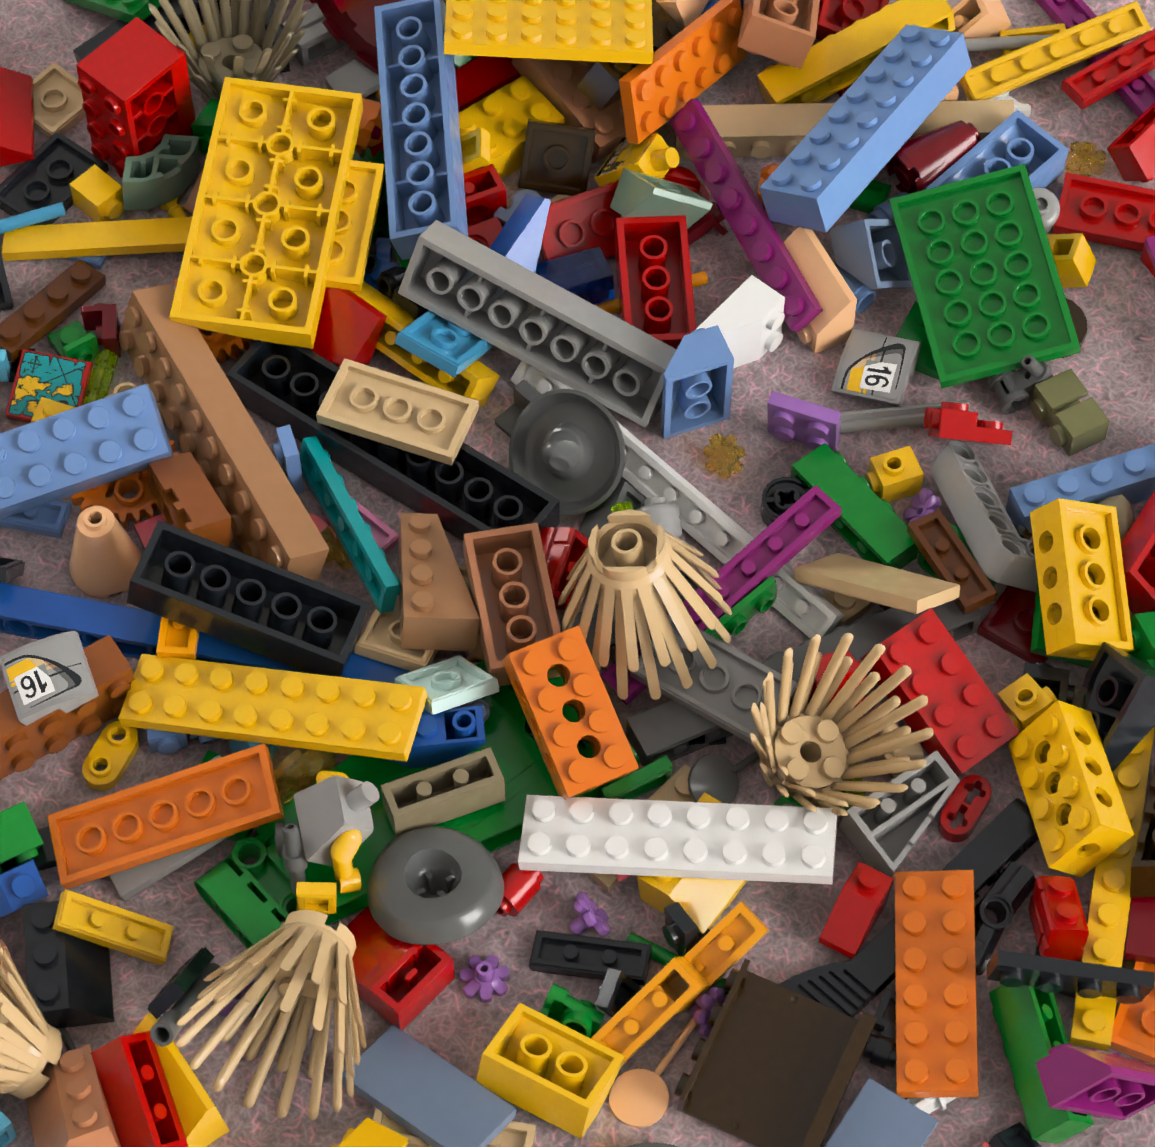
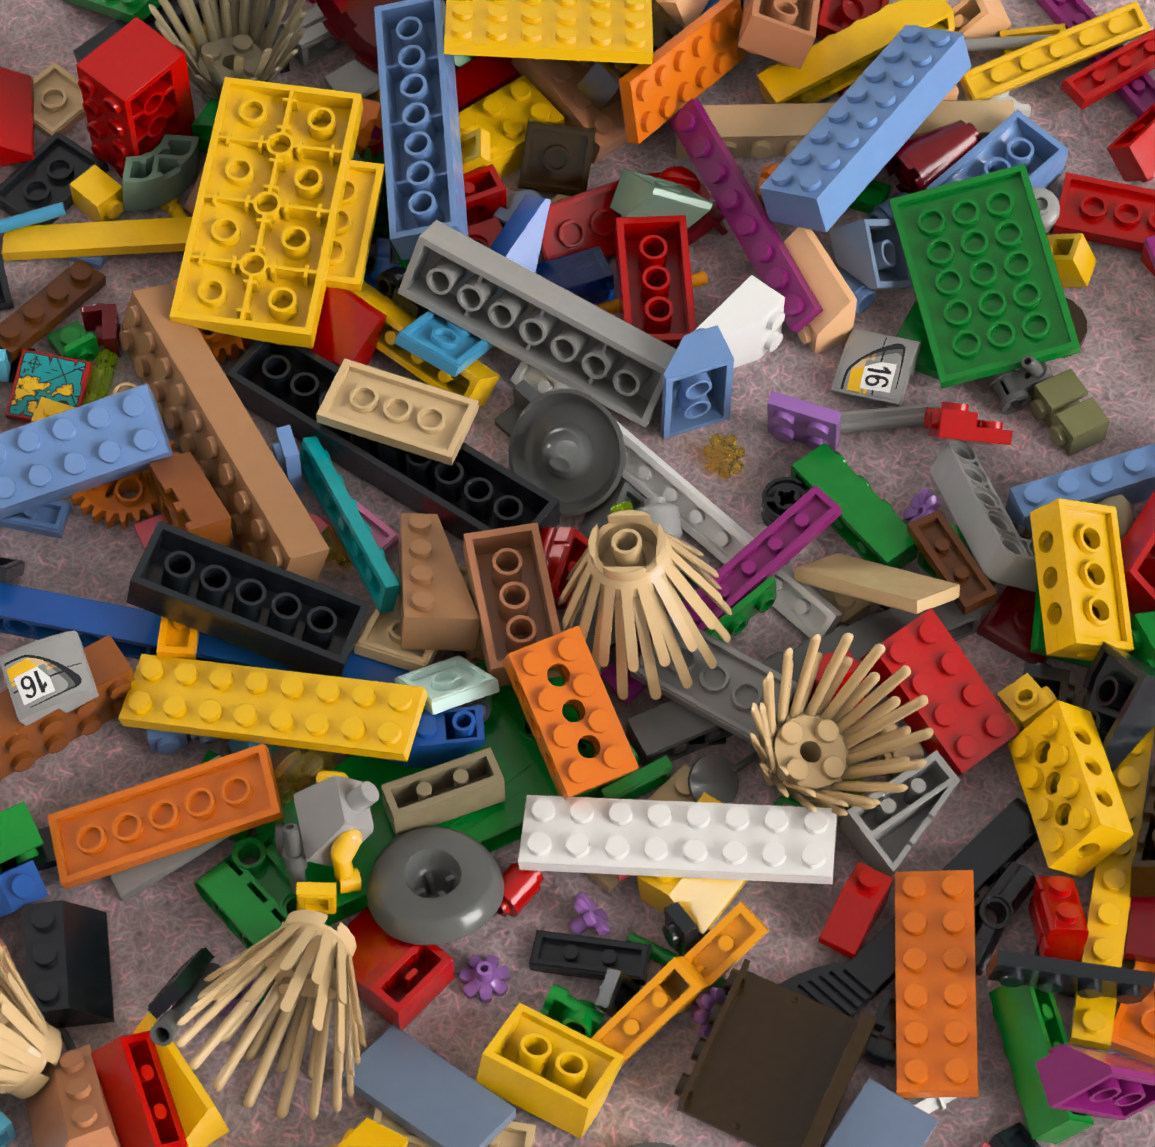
yellow tile [52,889,174,965] -> none
light nougat cone [69,506,142,598] -> none
yellow plate [82,721,140,791] -> none
yellow torso [594,133,679,186] -> none
light nougat piece [609,1016,697,1127] -> none
yellow brick [864,446,924,502] -> none
red beam [938,775,992,842] -> none
clear yellow plant [1065,141,1106,177] -> none

